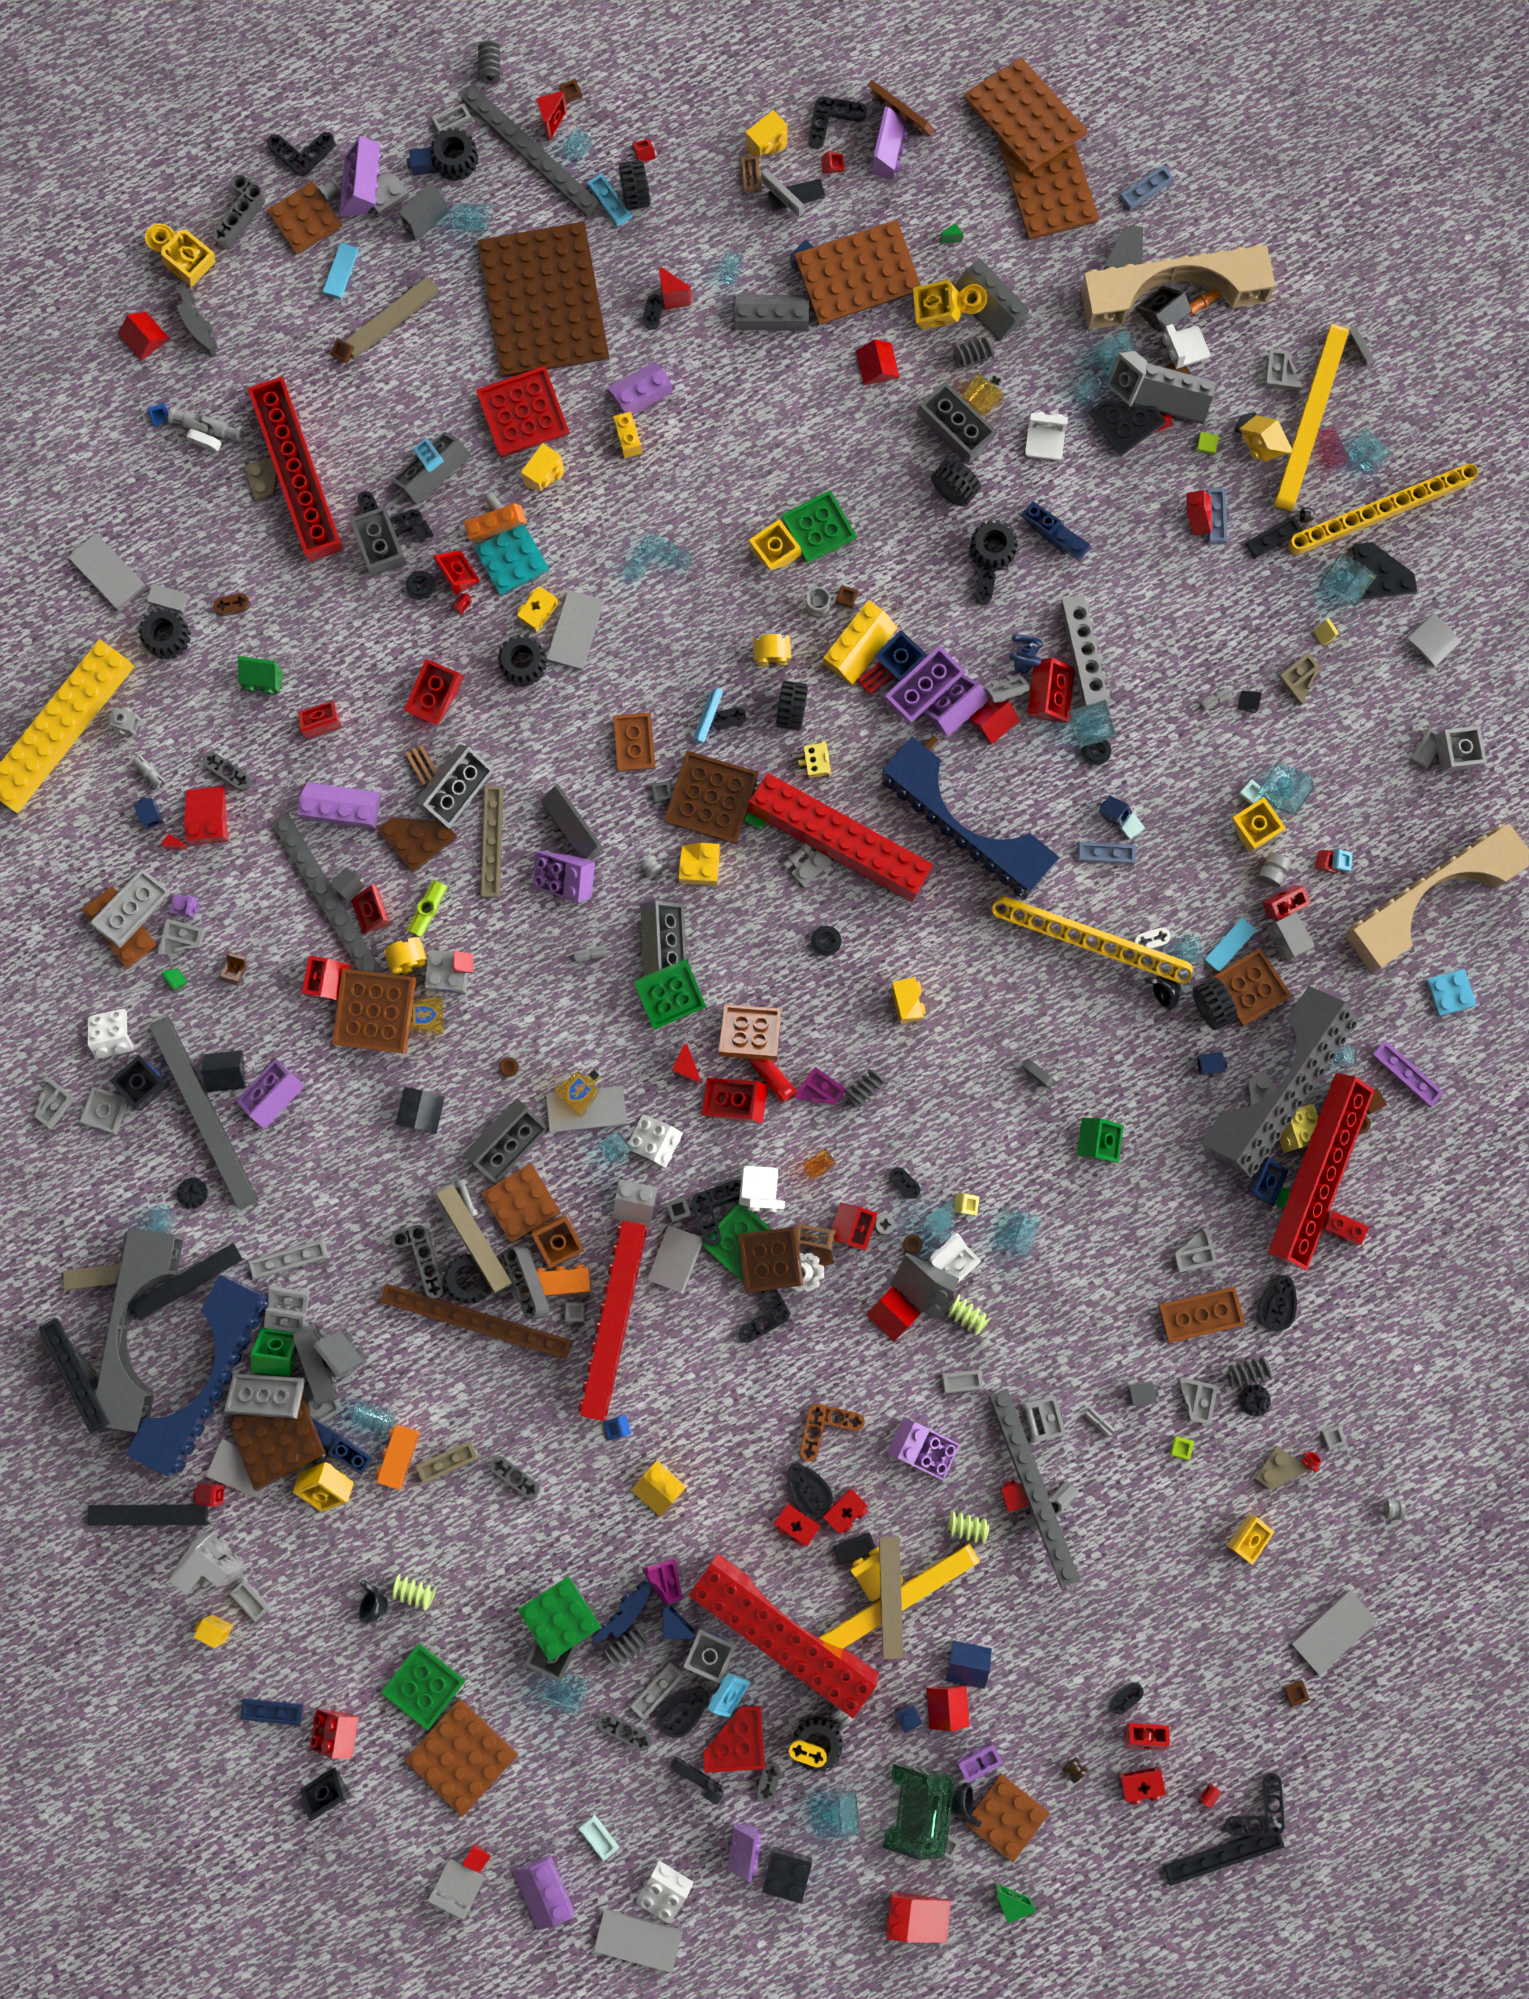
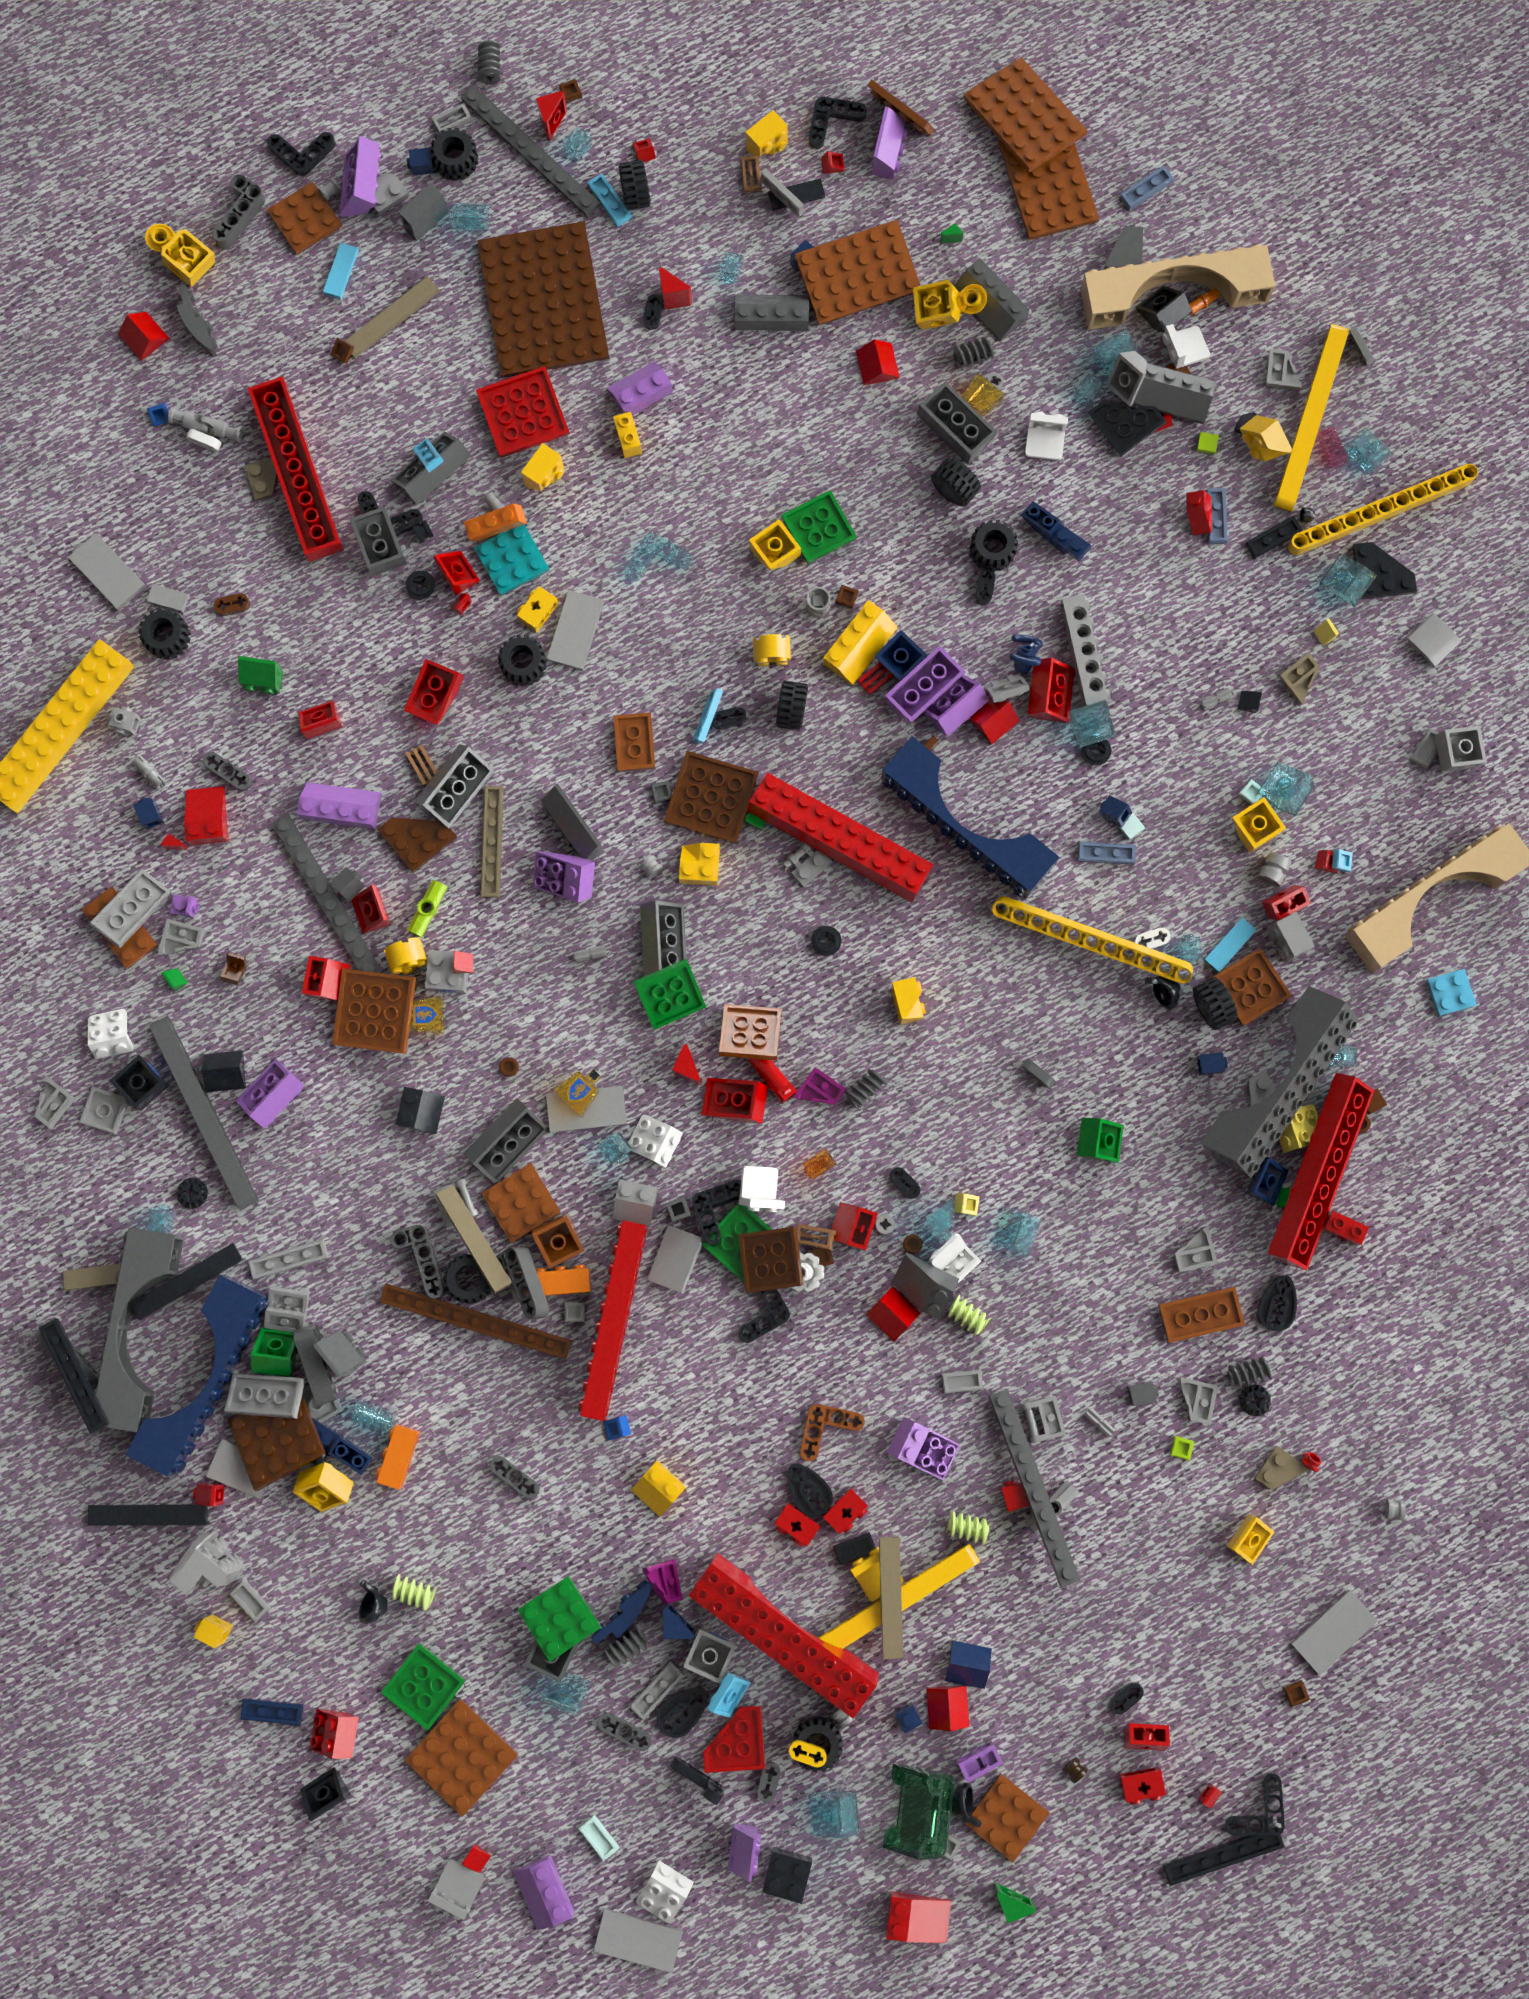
dark tan plate [416,1440,479,1484] -> none
light yellow piece [792,741,832,778] -> none
light grey tile [1320,1424,1347,1450] -> none
medium lavender plate [1371,1040,1444,1108] -> none

